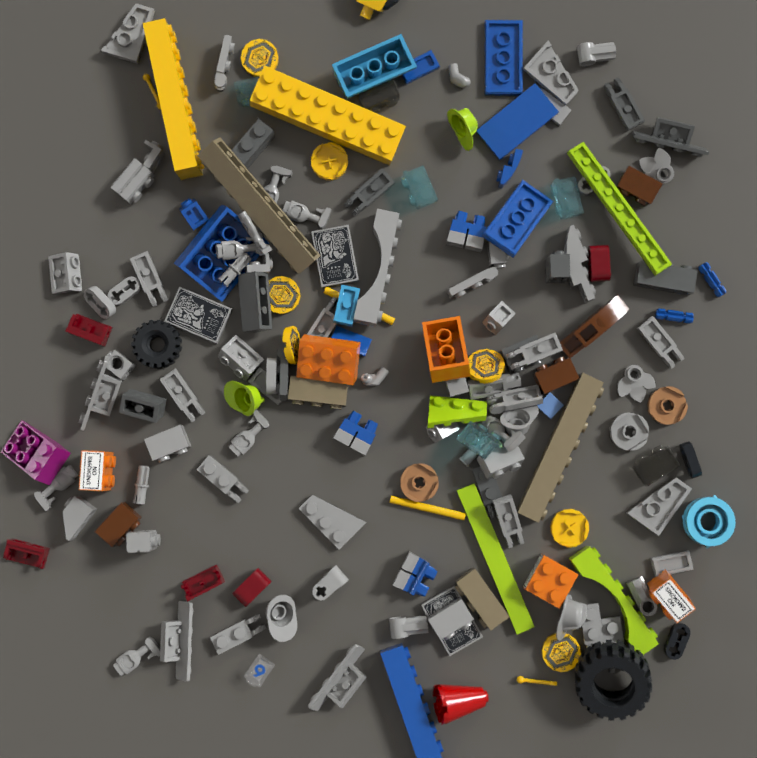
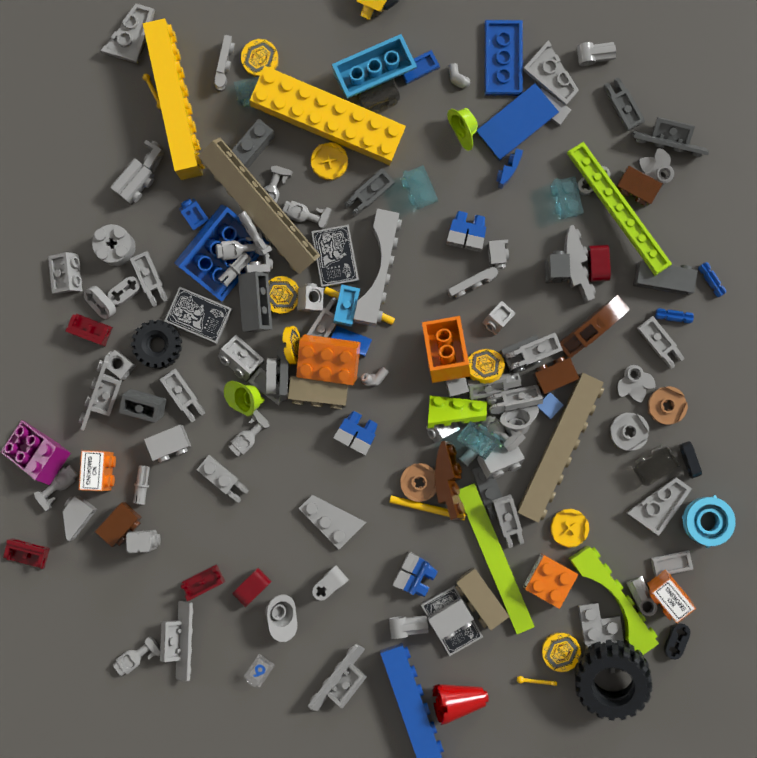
light grey hinge [210,614,266,655] -> none
blue tile [482,180,553,258] -> none
light grey piece [556,594,588,641] -> none
none -> light grey brick [92,224,135,266]
none -> light grey brick [297,283,324,312]
none -> reddish brown slope [435,441,465,520]

